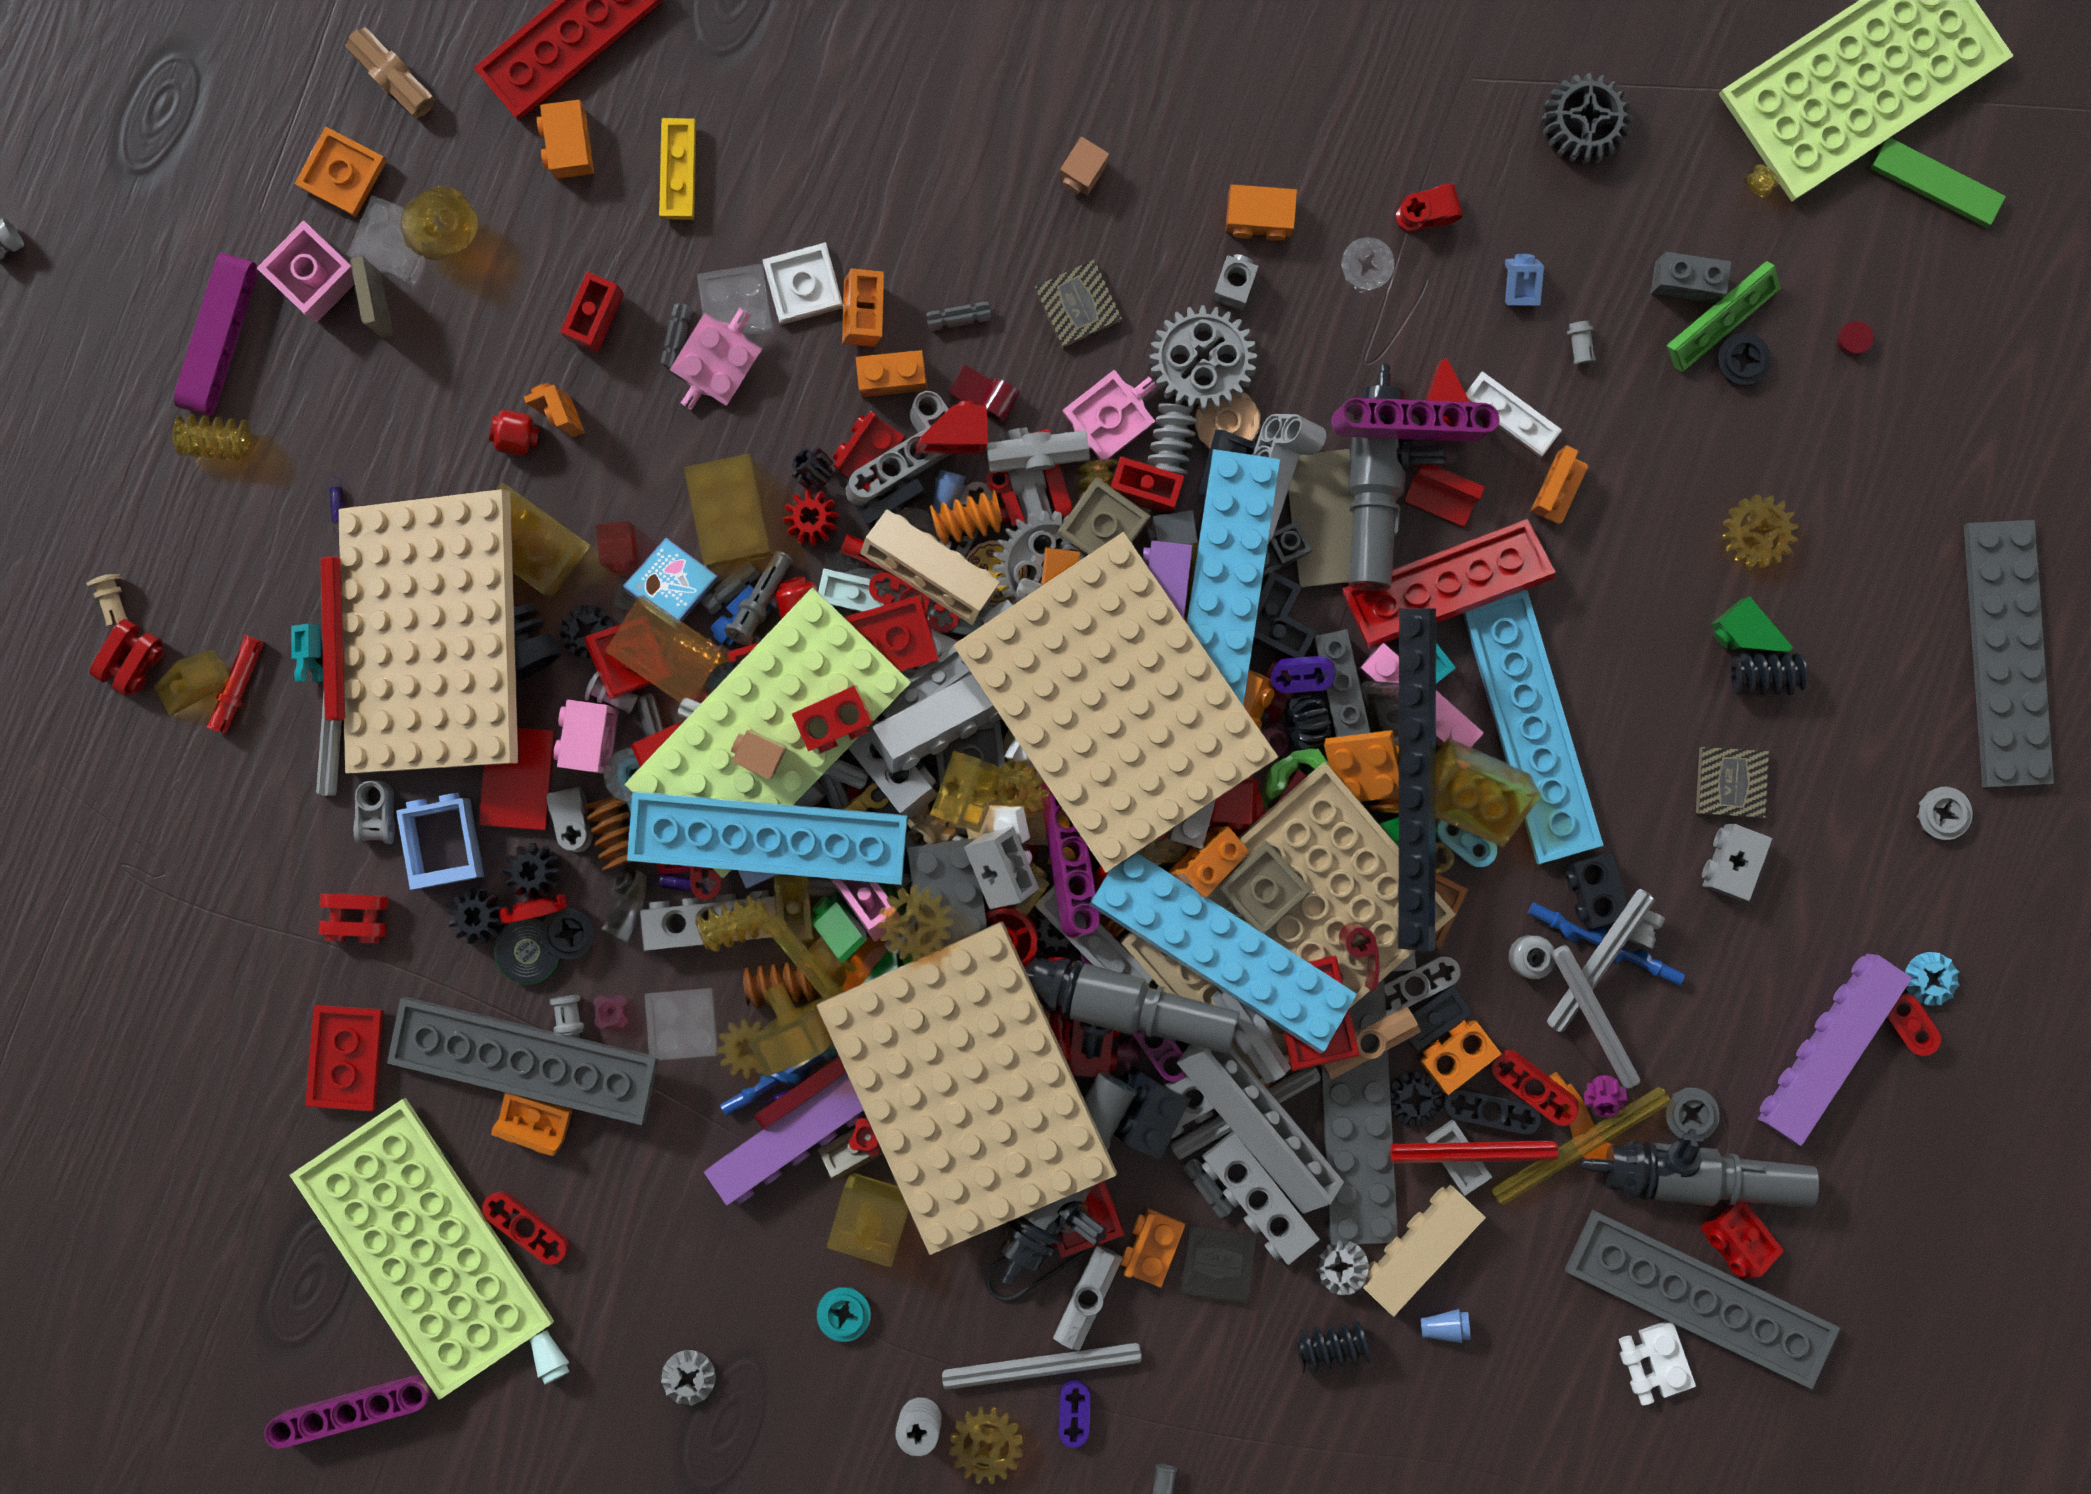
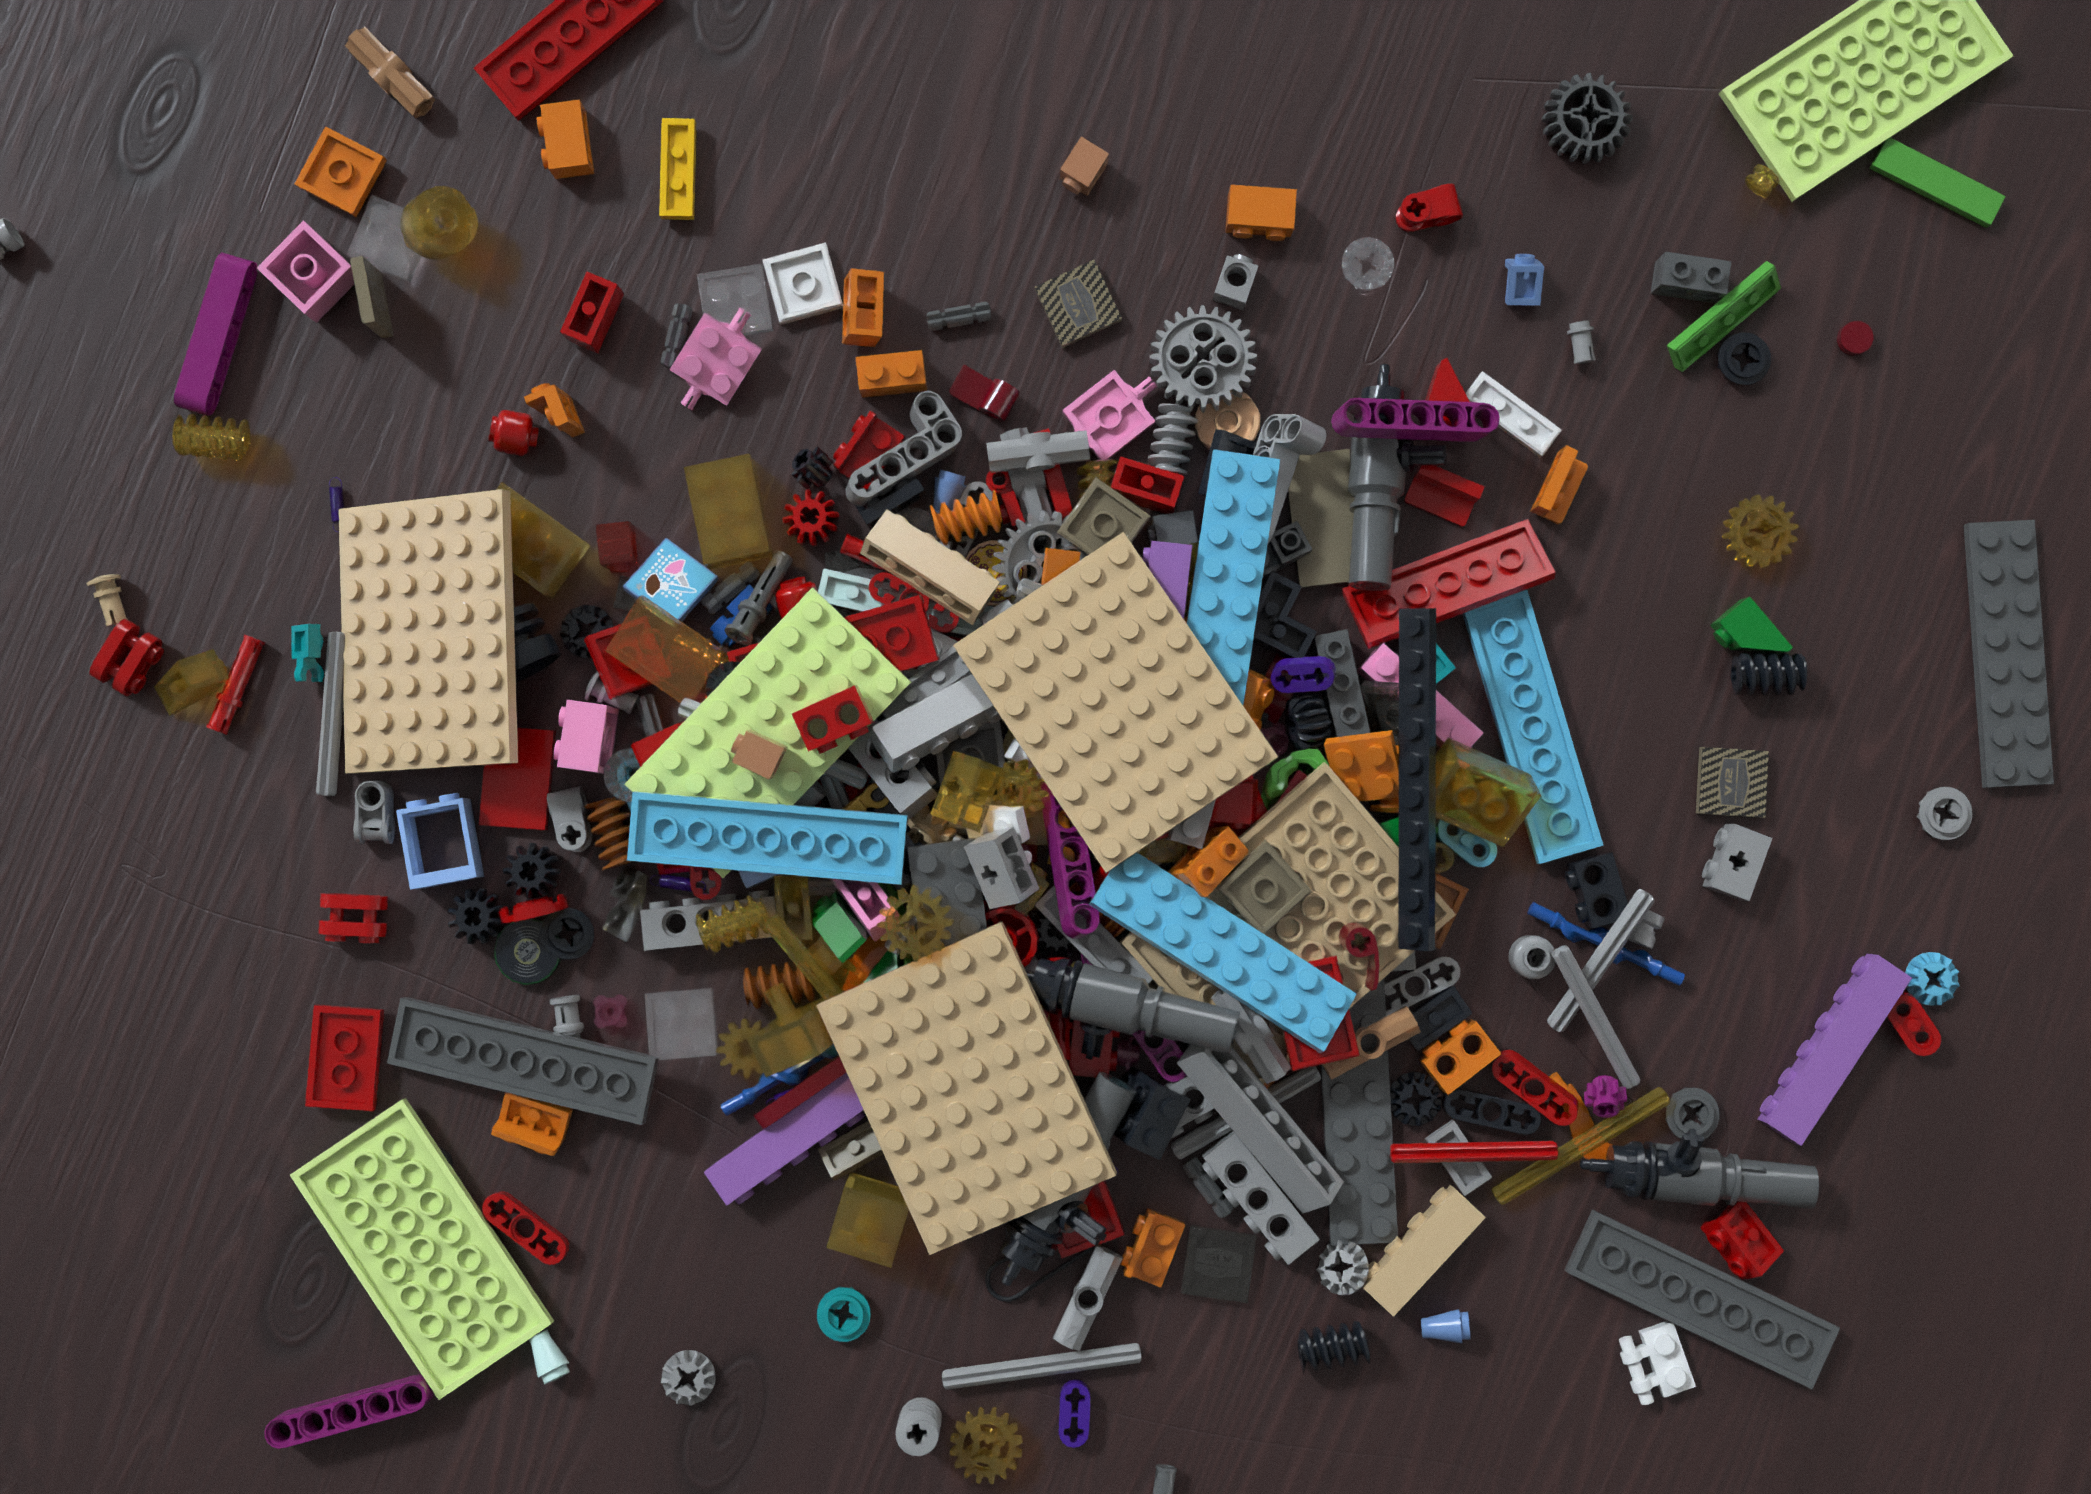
red axle [320,556,345,721] -> none
red plate [849,1118,881,1157] -> none
red slope [916,401,988,454] -> none

